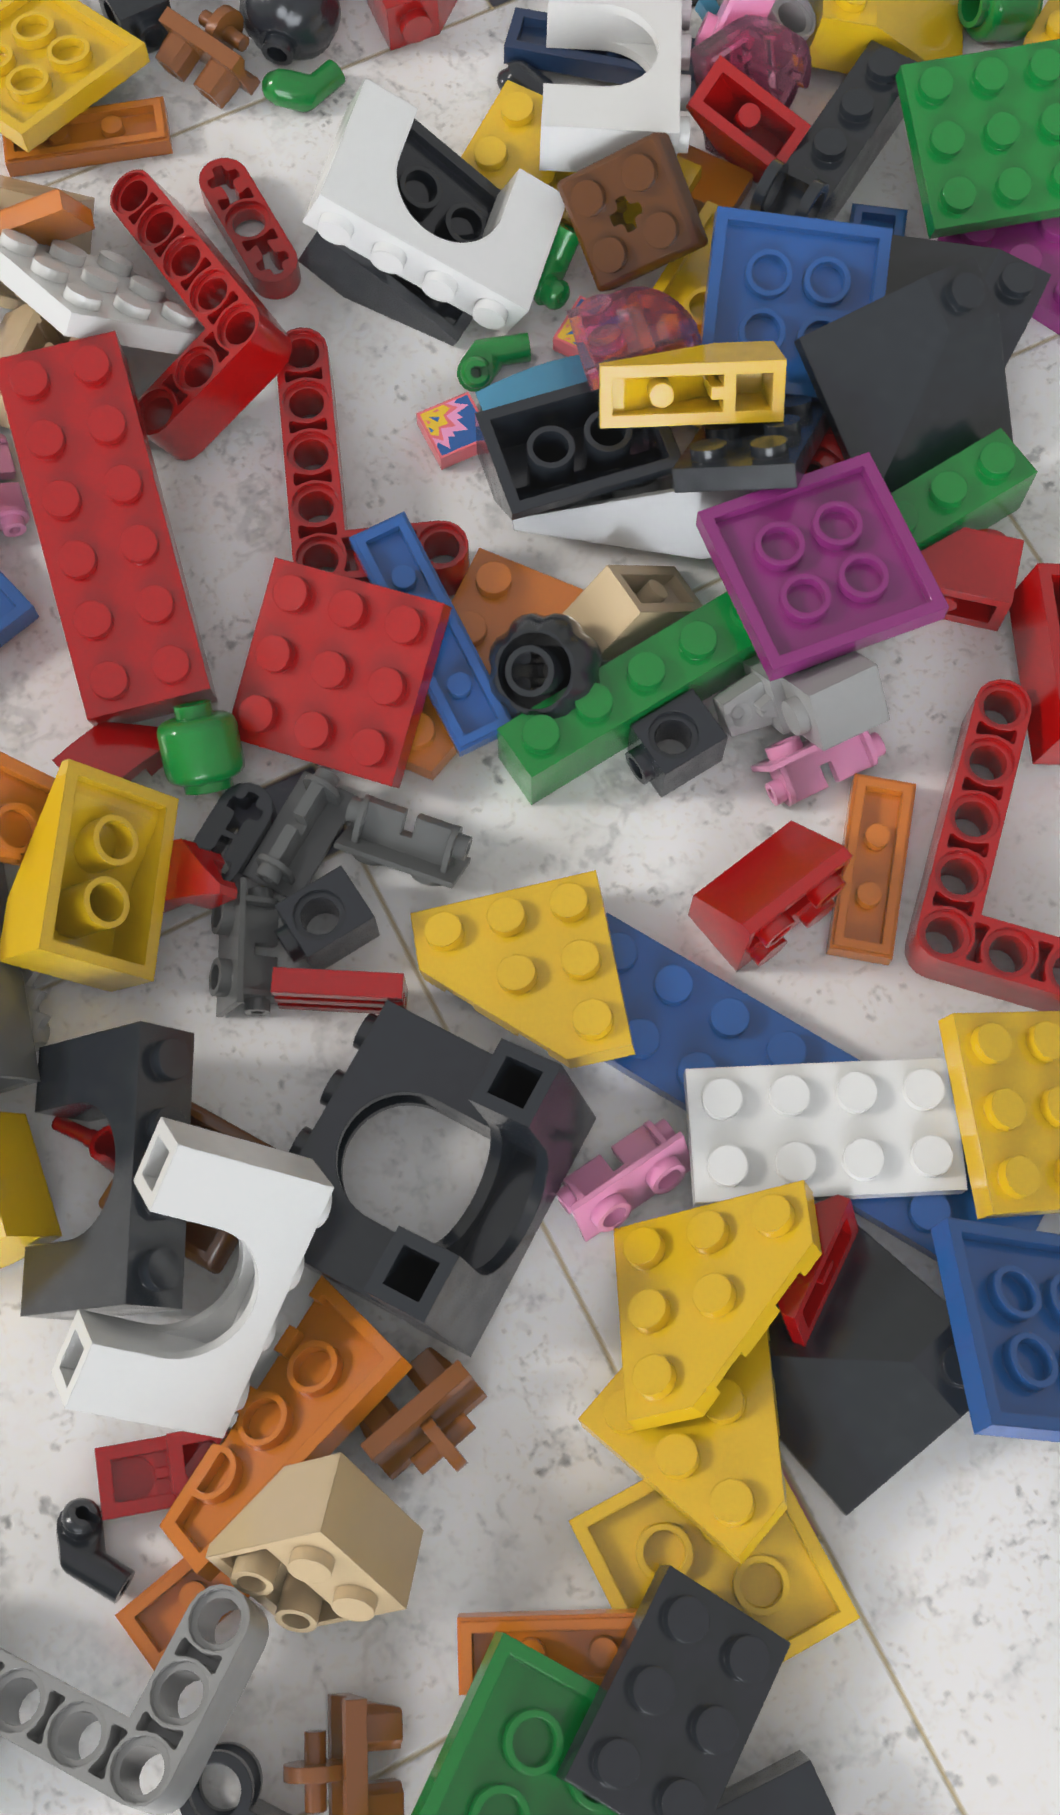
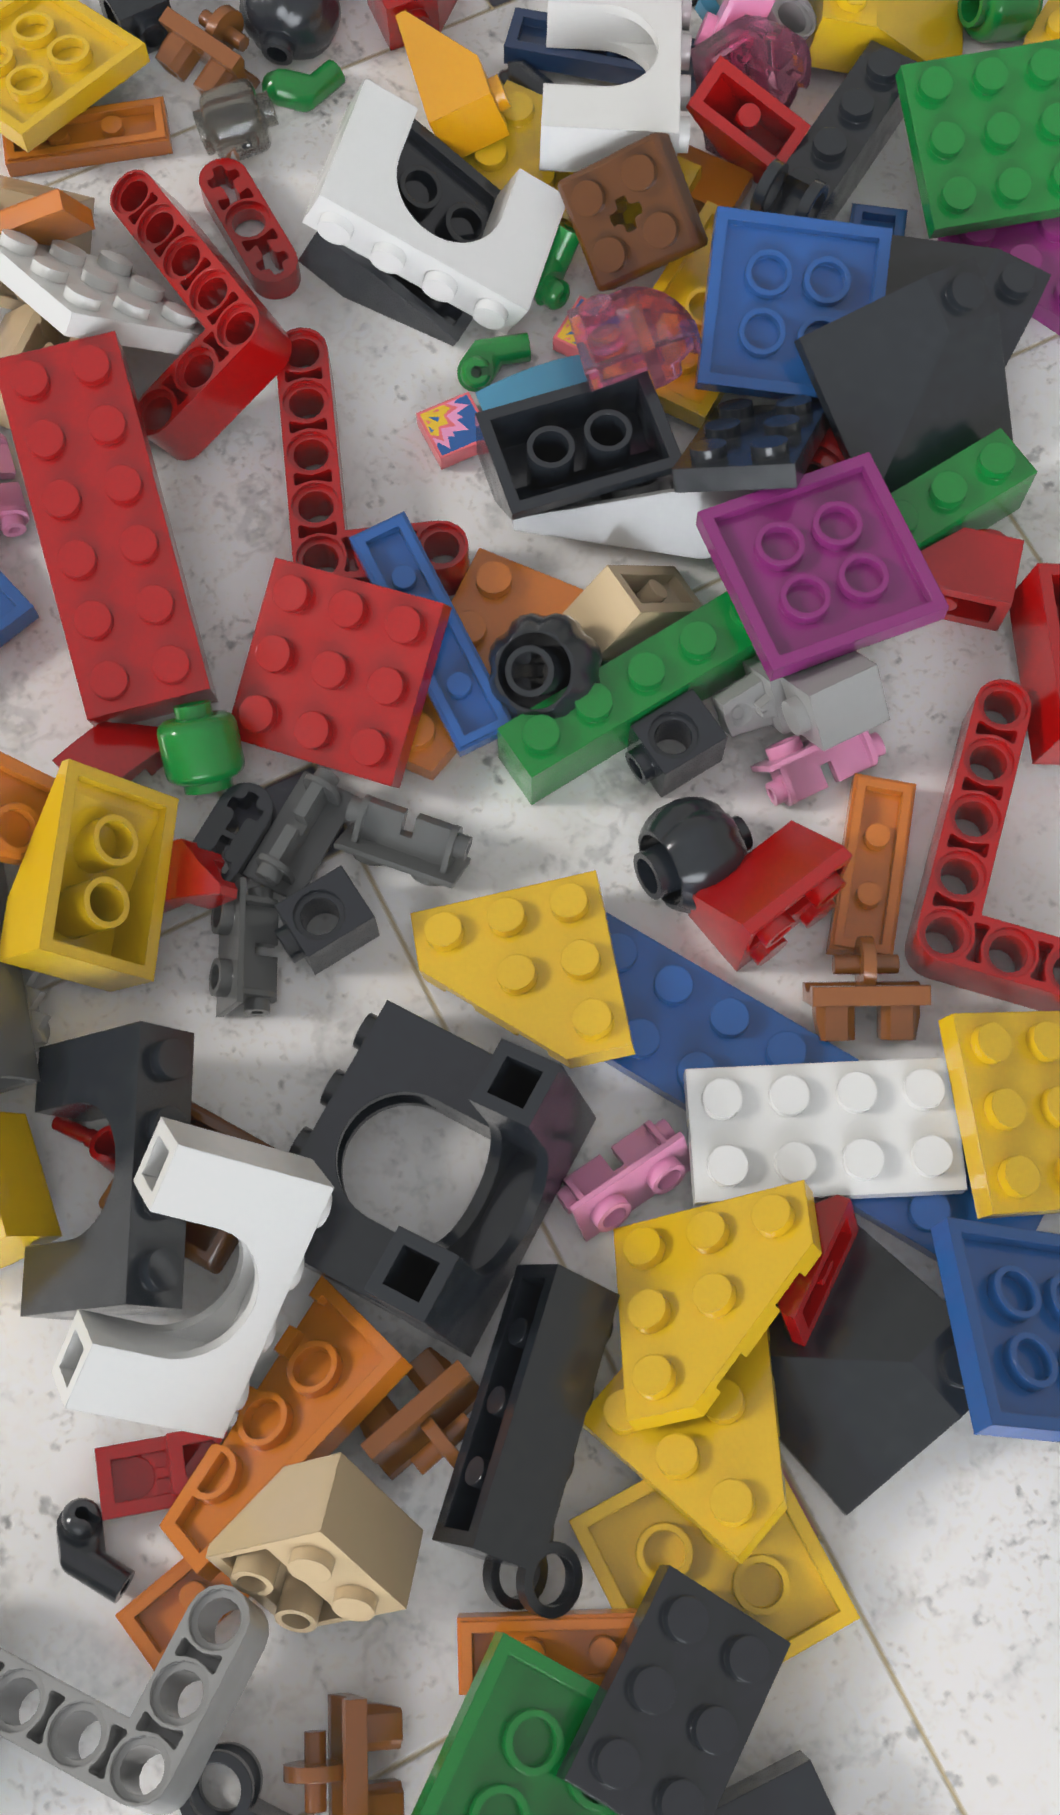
red tile [271,967,408,1014] -> none
yellow slope [599,341,787,429] -> none
none -> clear smoke head [192,78,279,161]
none -> light orange slope [395,10,511,158]
none -> black hinge [432,1264,620,1619]
none -> black plant [633,797,753,914]
none -> dark orange hips [802,936,931,1041]

